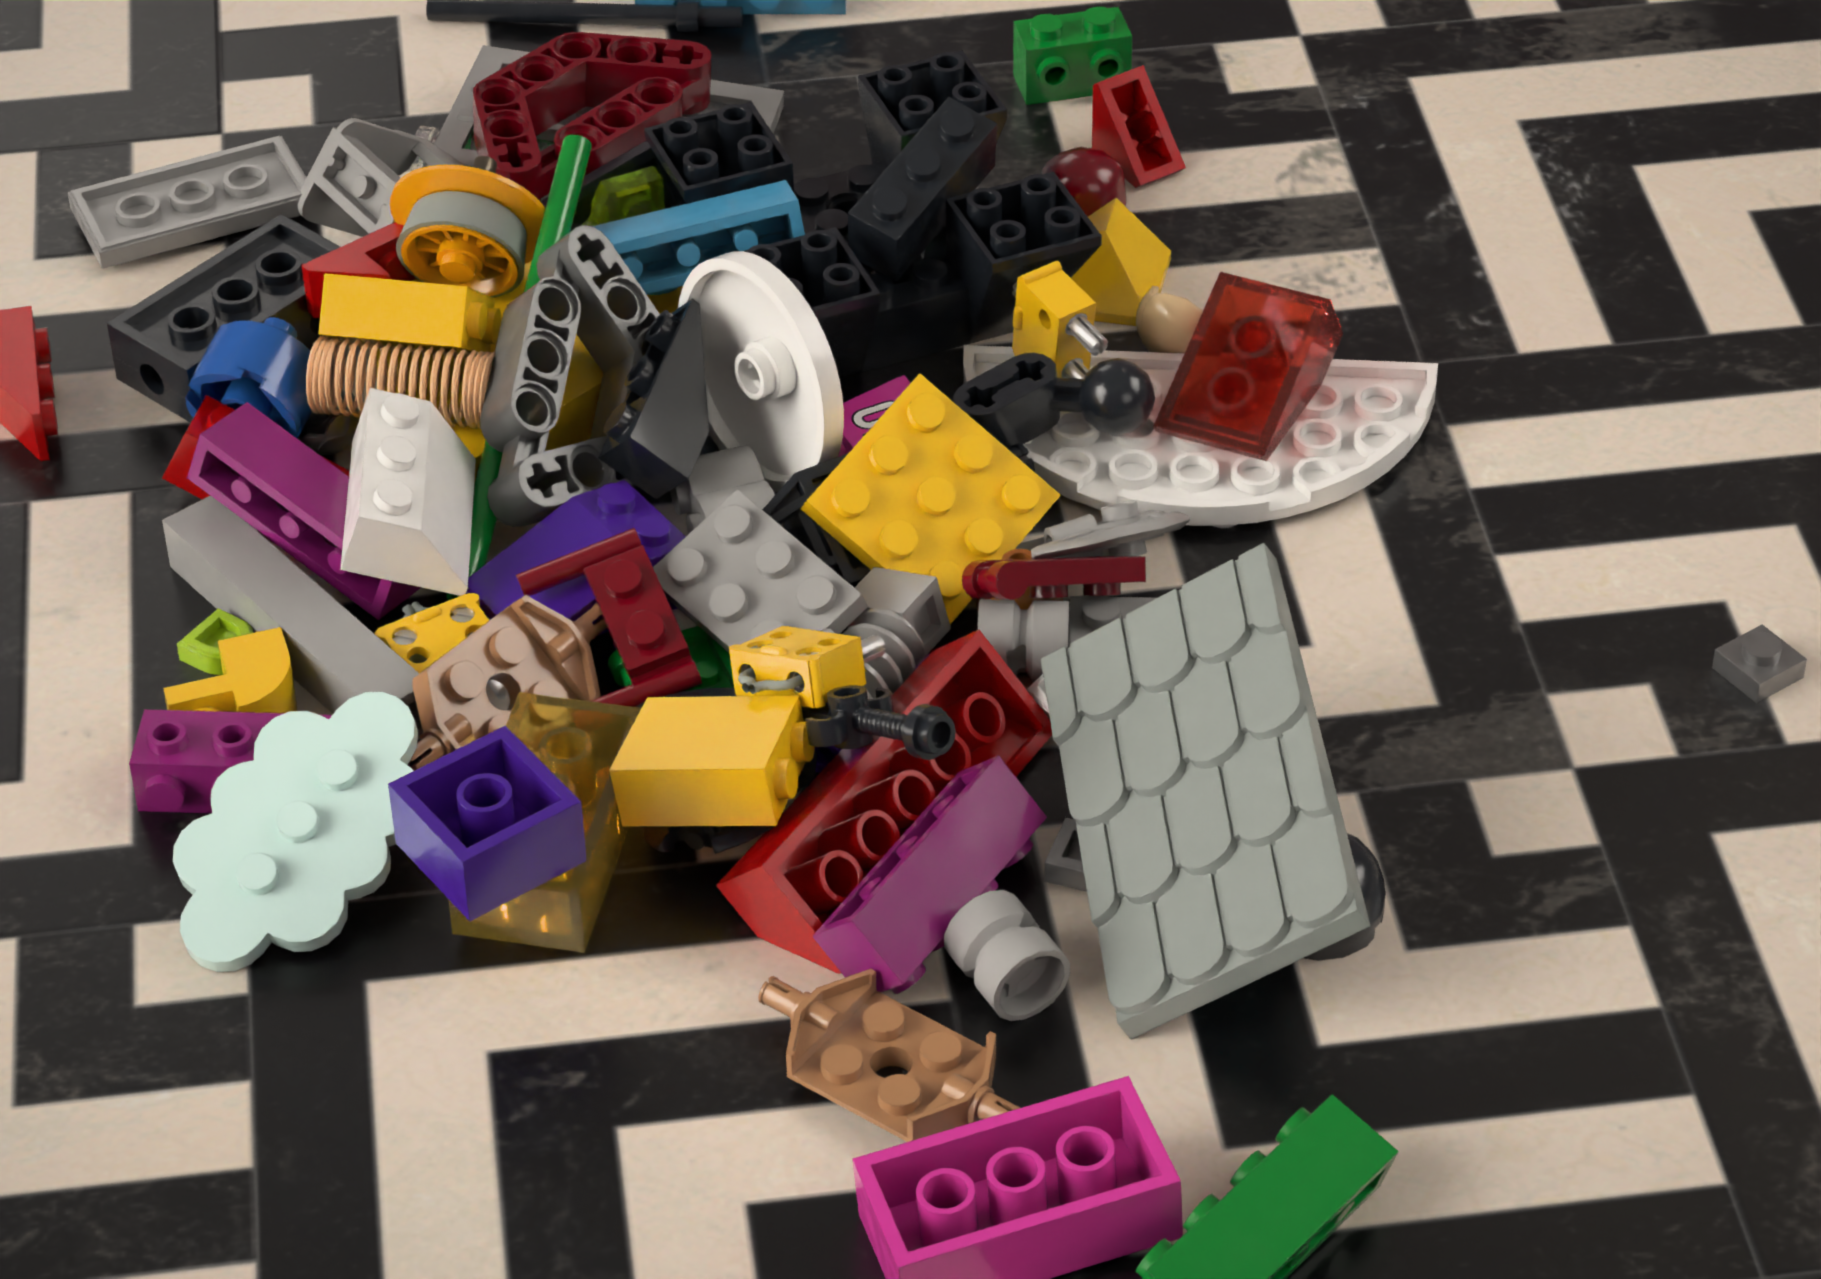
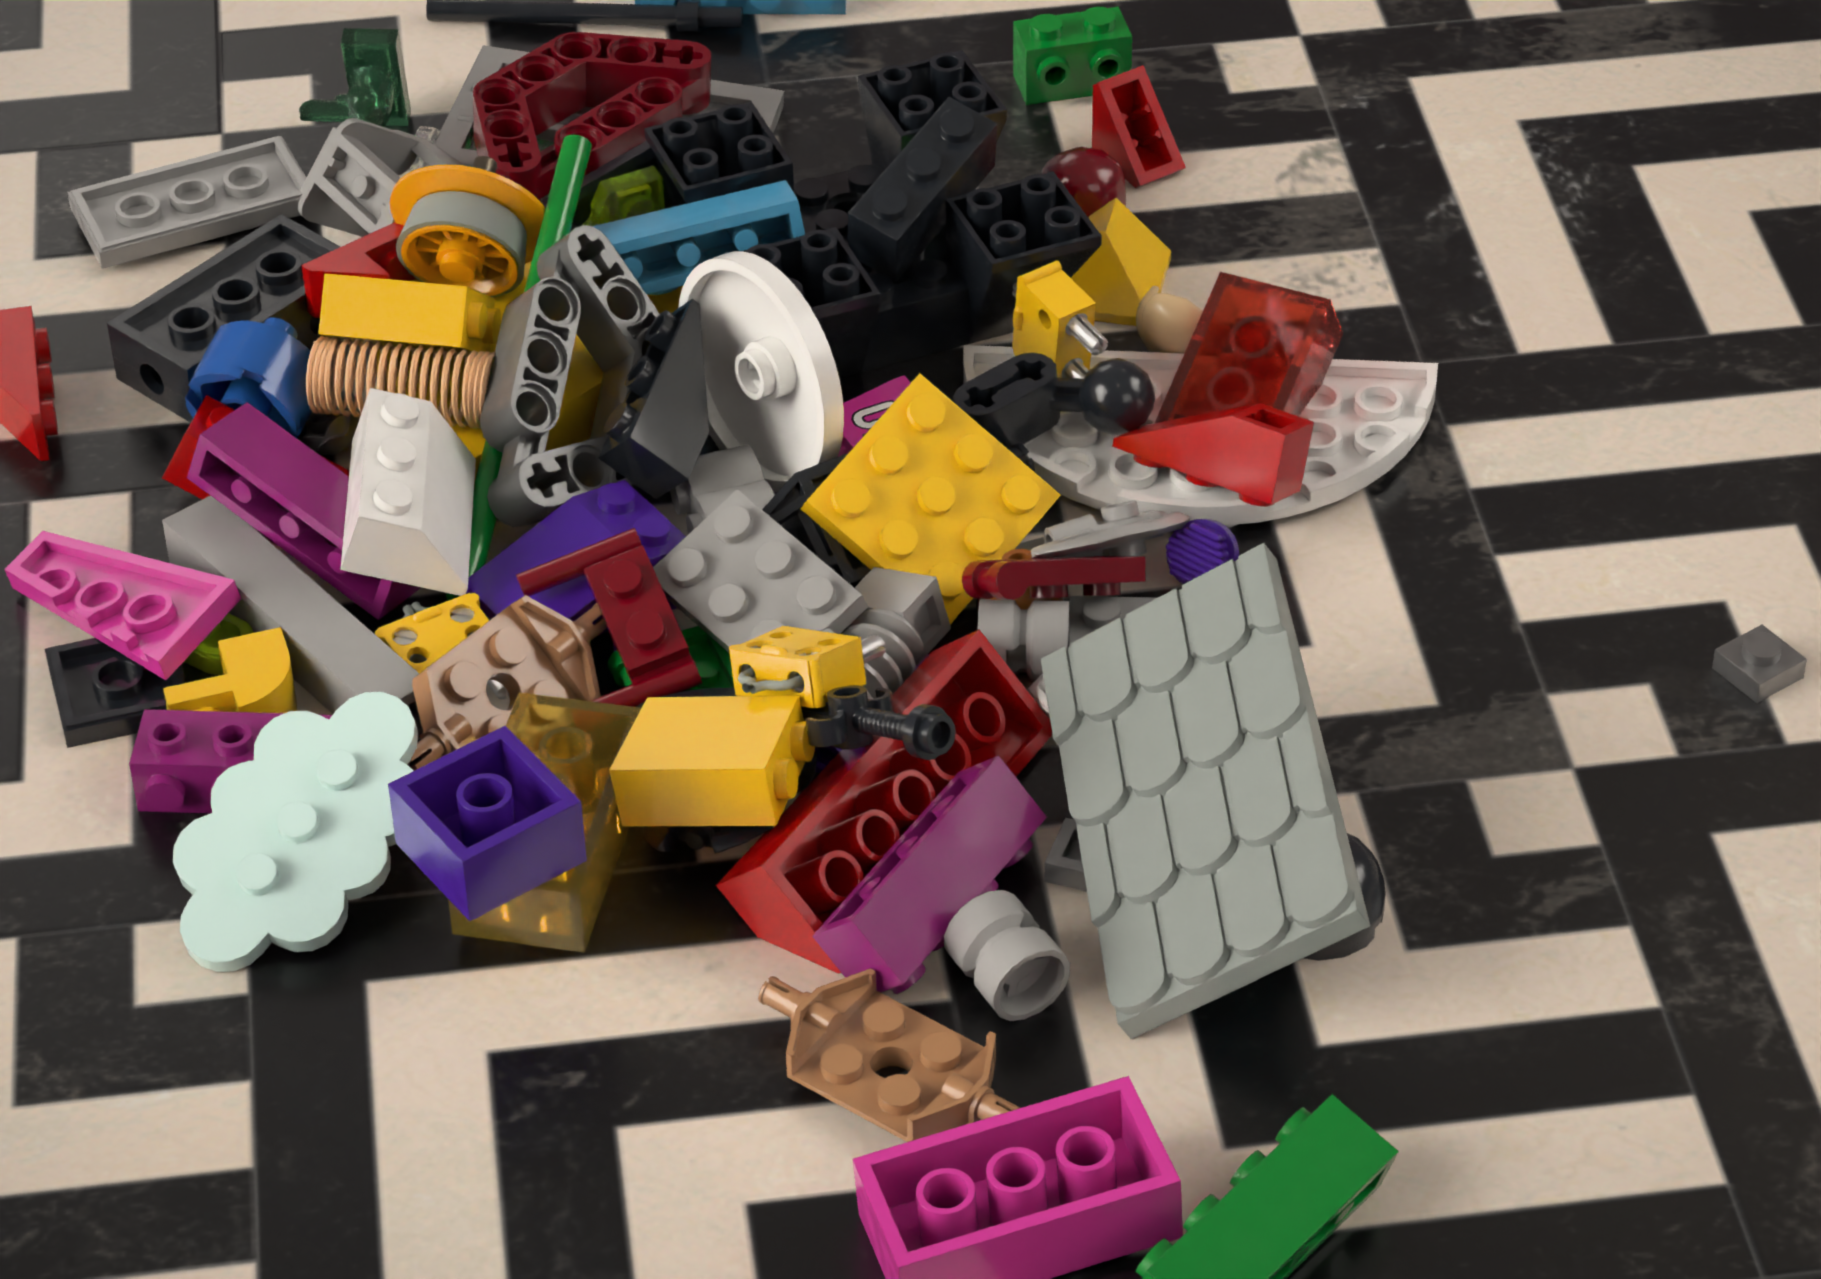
none -> dark pink wing [4,531,241,680]
none -> black tile [44,638,187,748]
none -> clear green piece [299,28,411,127]
none -> red slope [1112,403,1314,507]
none -> dark purple piece [1165,519,1240,584]

